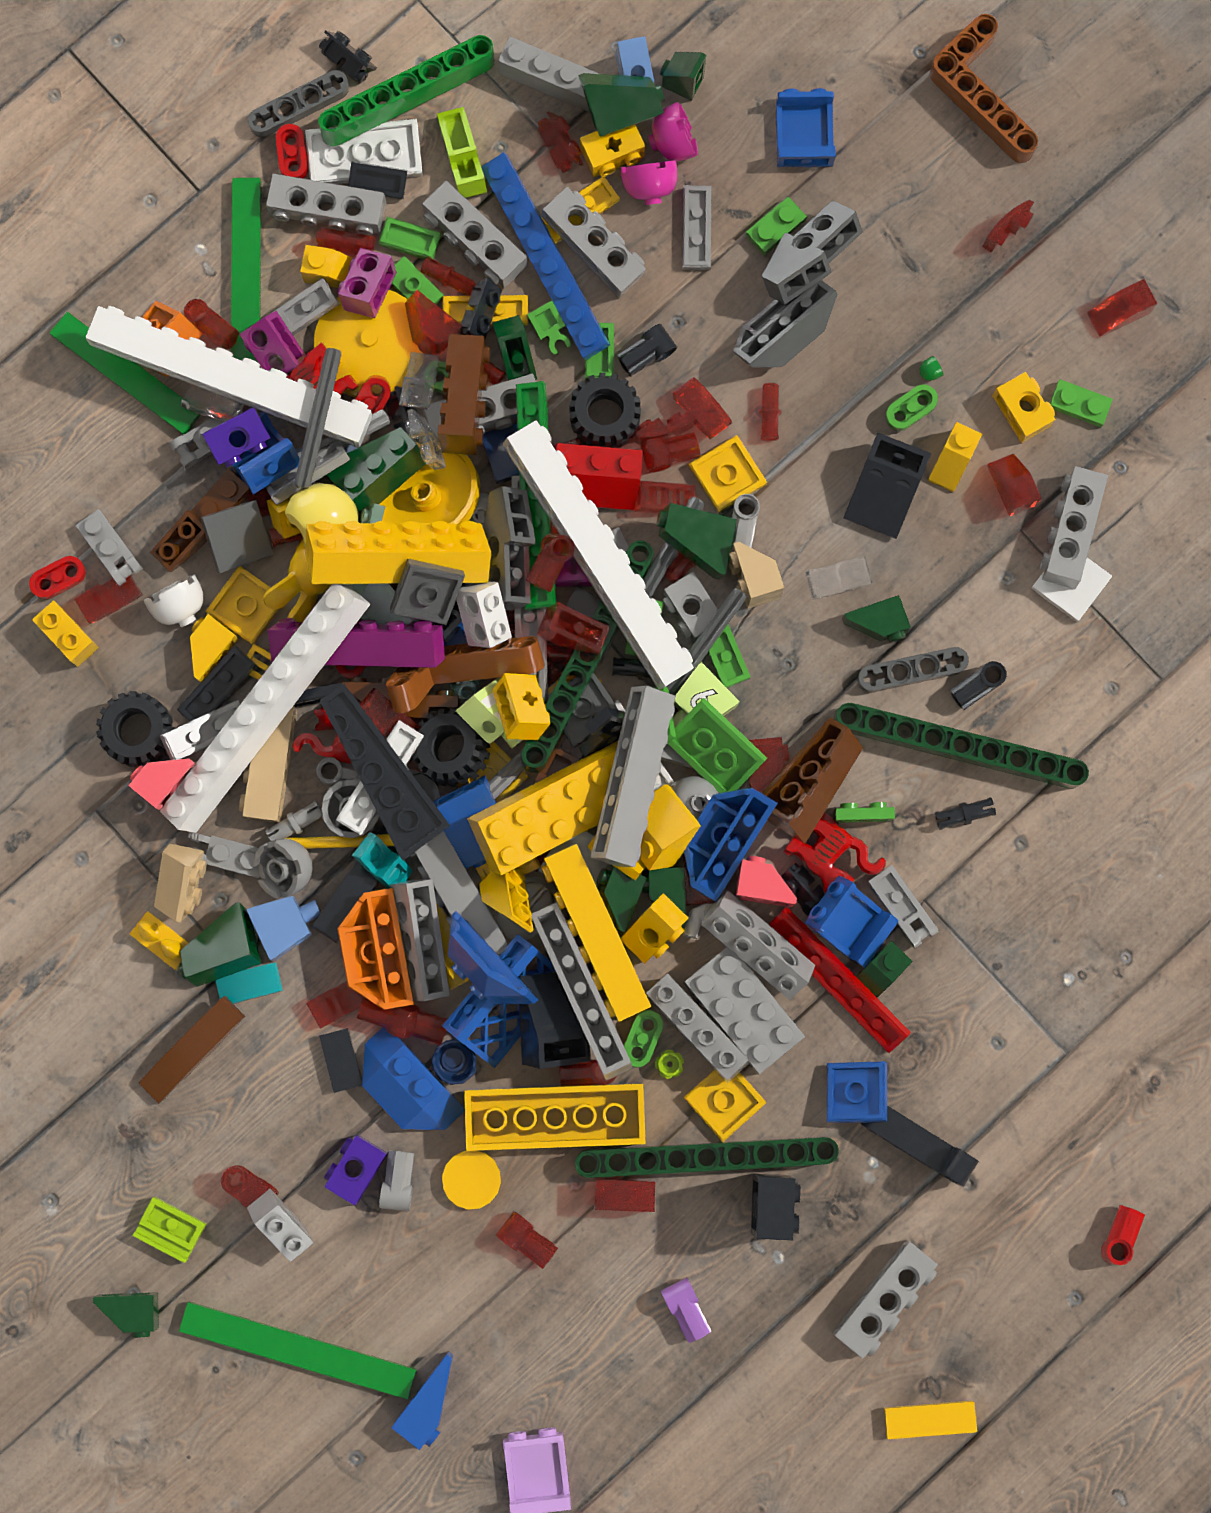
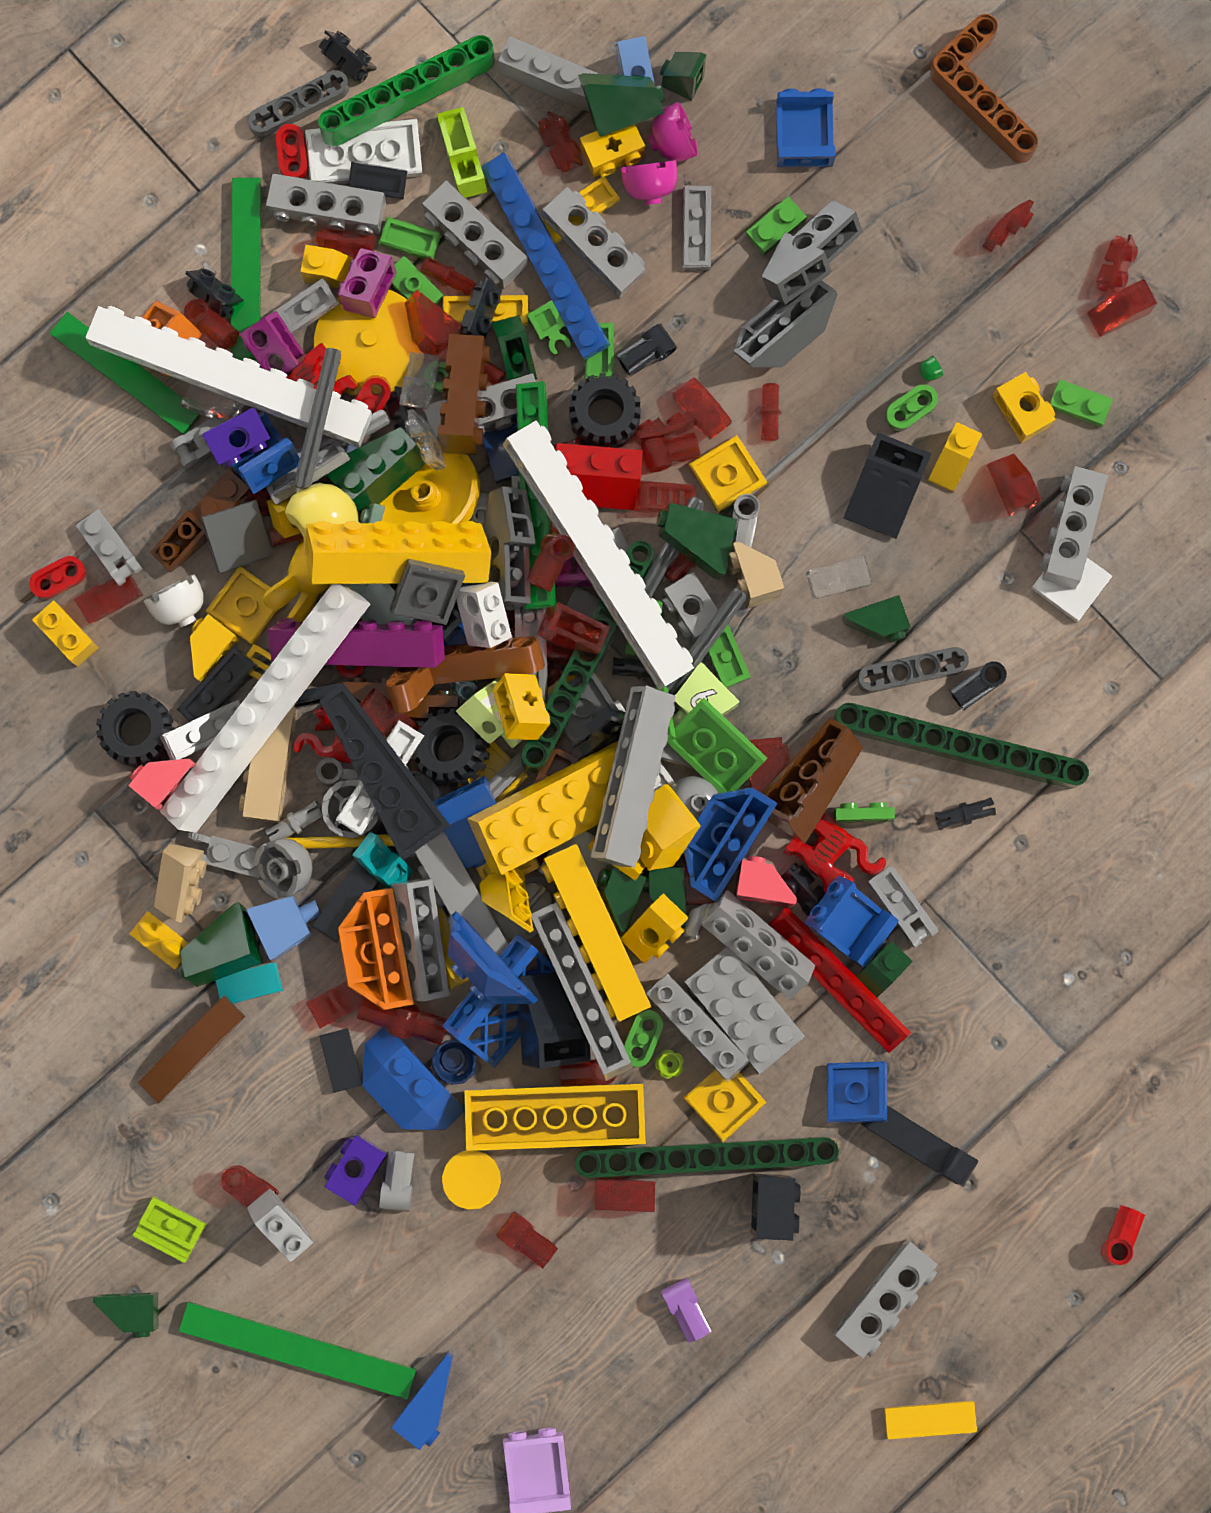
none -> black hinge [185,268,244,318]
none -> clear red hinge [1096,234,1138,298]

